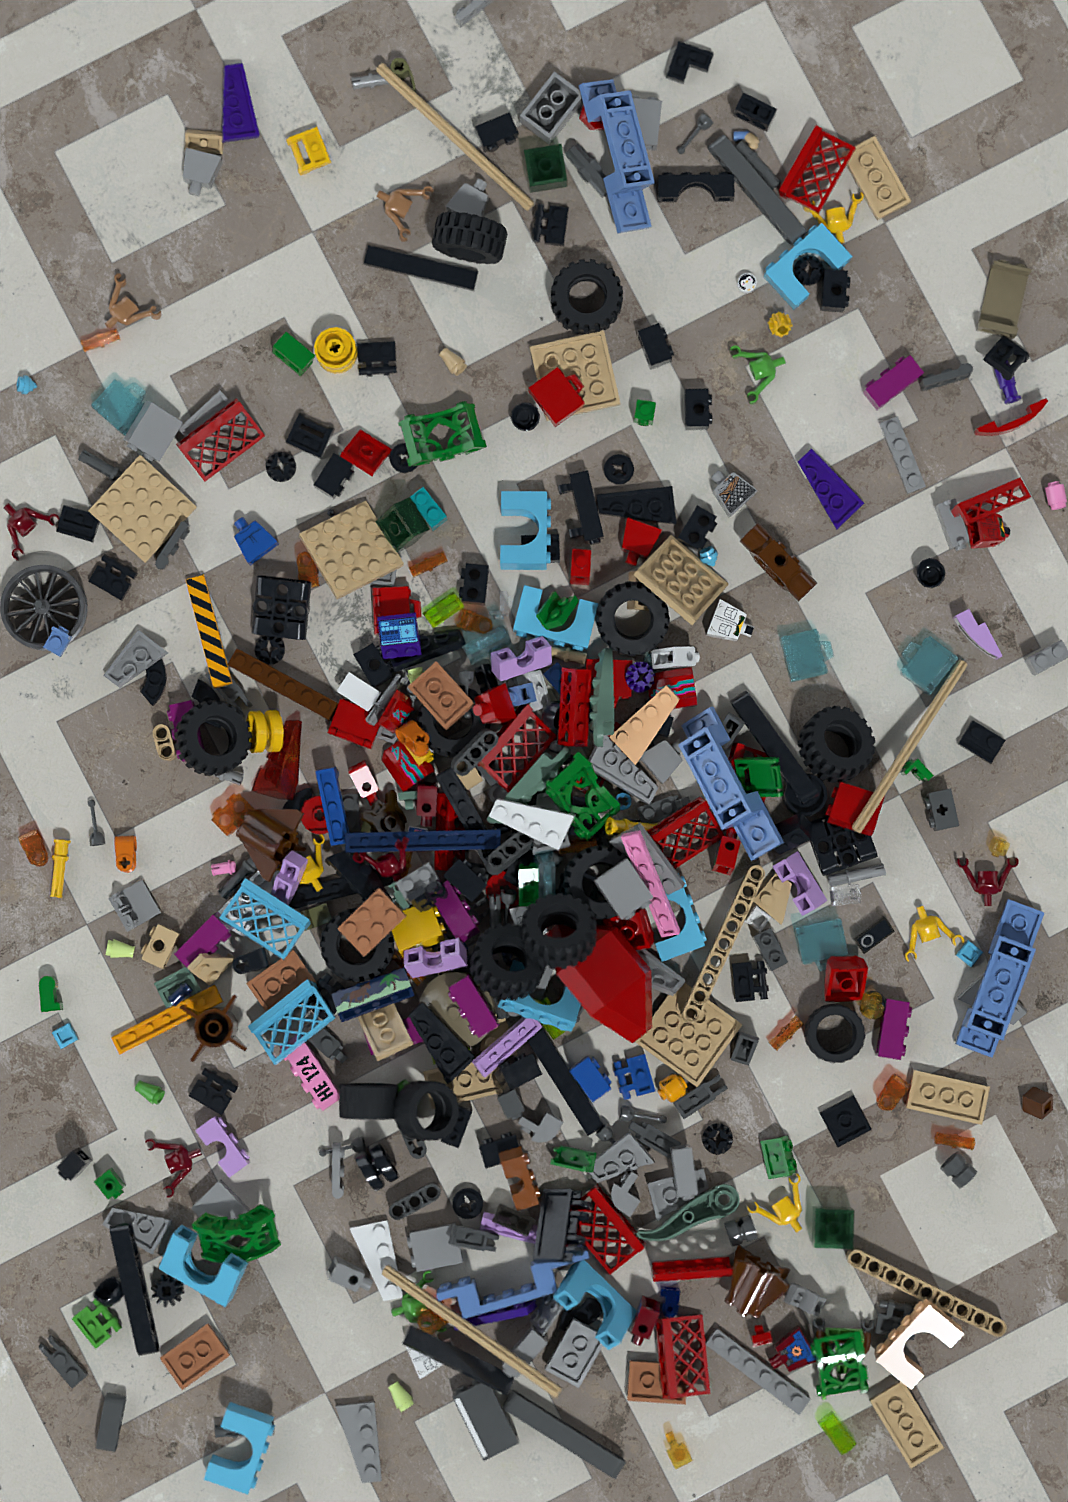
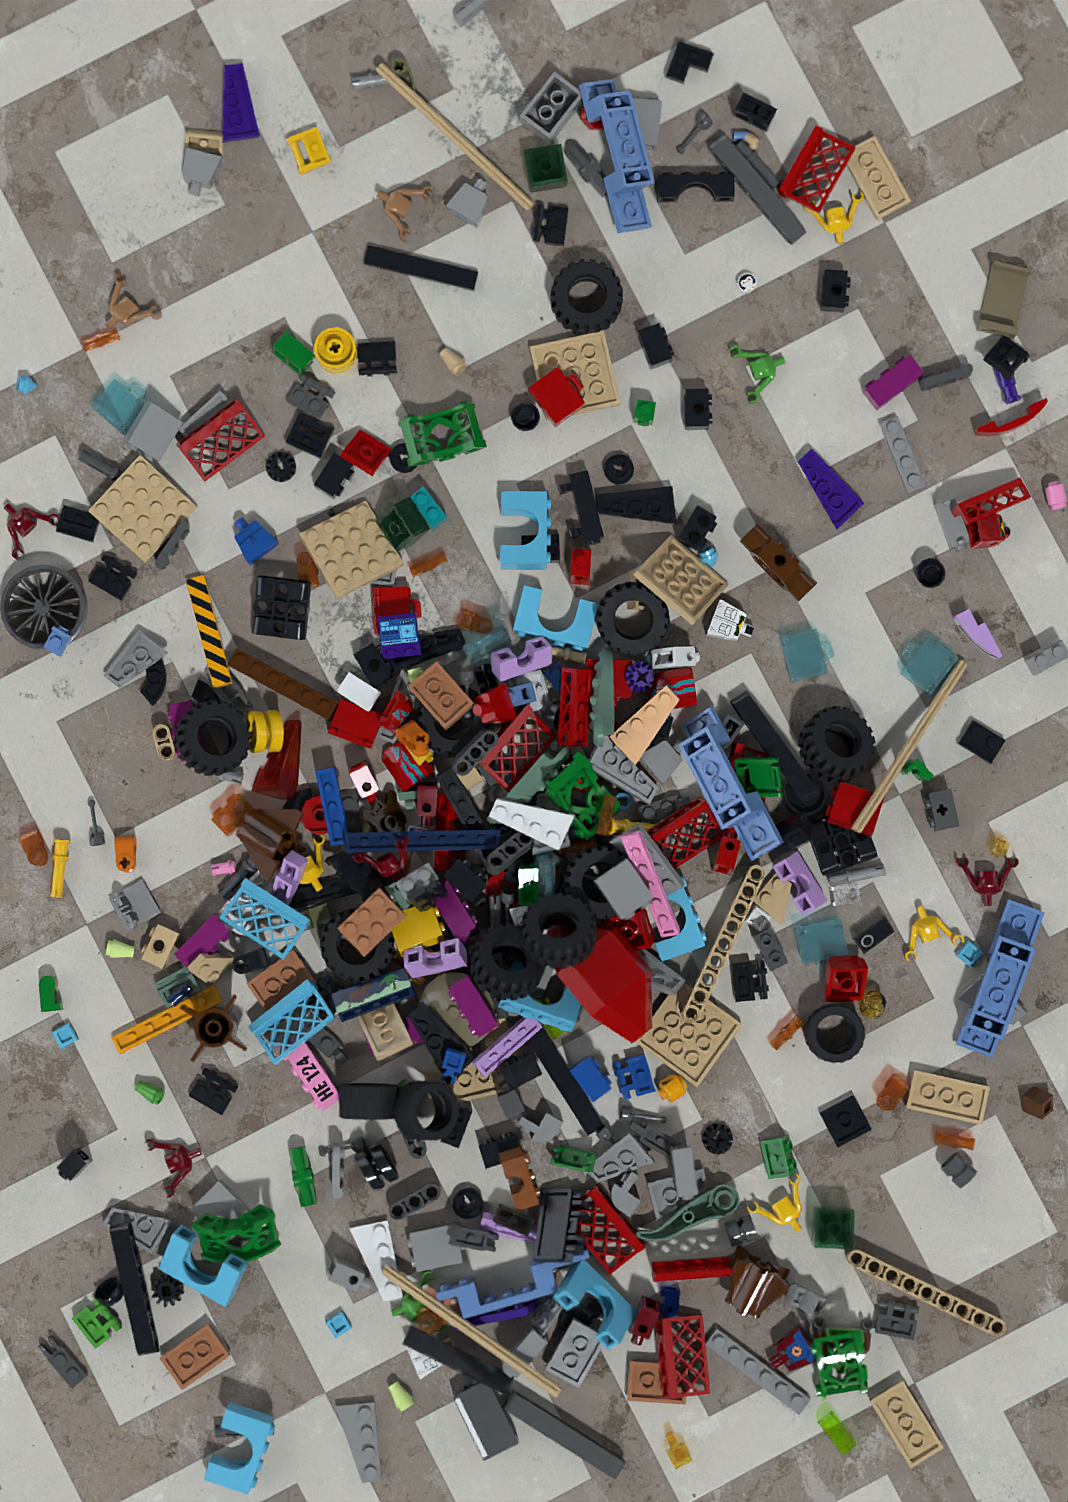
green brick [94,1168,126,1200] -> none
dark grey beam [96,1392,127,1452] -> none
lavender arch [195,1116,250,1178] -> none
black gear [254,636,285,665] -> none
light grey axle [365,674,407,726] -> none
clear neon green brick [422,592,464,629] -> none
black tyre [432,211,508,264] -> none
black brick [459,563,489,606] -> none
black brick [475,112,519,152] -> none
green bracket [536,591,579,630] -> none
red torso [622,518,662,566] -> none
dark grey hinge [673,1075,728,1119] -> none
torso [711,470,757,518] -> none
dark grey slope [731,1031,759,1066] -> none
red tile [751,1324,772,1347] -> none
medium azure arch [764,223,852,310] -> none
yellow gear [768,312,793,337] -> none
black gear [794,255,824,286] -> none
arch [874,1298,964,1389] -> none
magenta brick [876,999,912,1060] -> none
none -> dark grey plate [286,373,336,421]
none -> green piece [289,1146,317,1207]
none -> medium azure tile [325,1311,352,1338]
none -> blue plate [441,1048,467,1084]
none -> clear orange pin [596,795,616,836]

